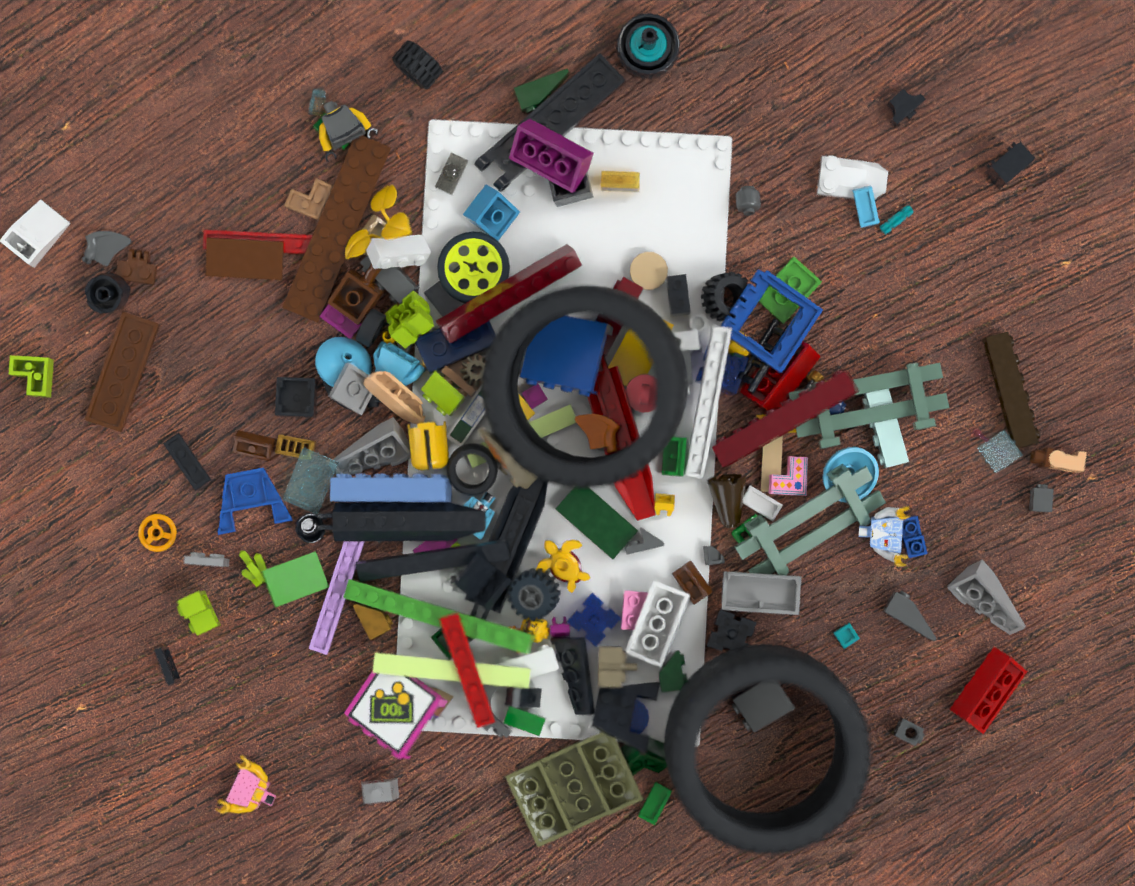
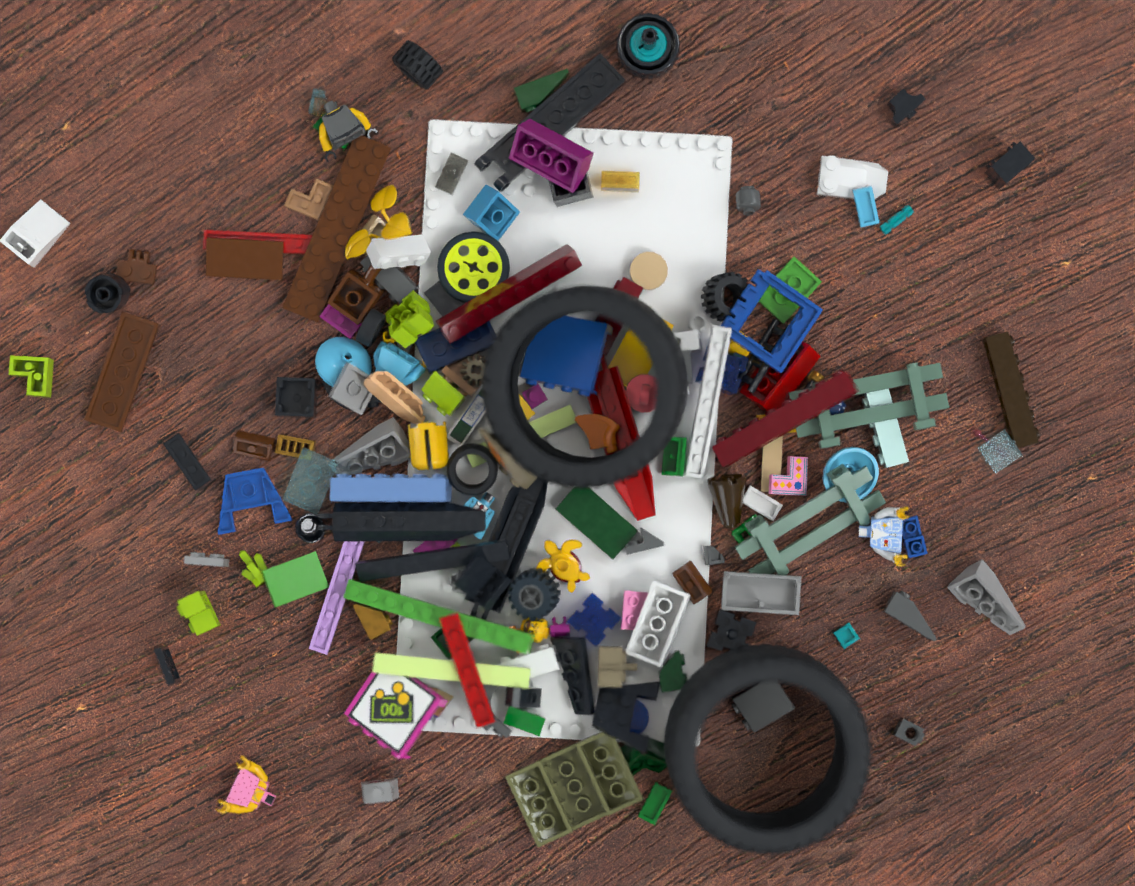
dark grey arm [82,231,131,267] -> none
light orange piece [138,514,177,552] -> none
yellow tile [655,493,675,516] -> none
black brick [666,274,691,317] -> none
red slope [950,647,1028,734] -> none
light nougat hips [1029,447,1087,473] -> none
dark grey brick [1029,484,1054,513] -> none

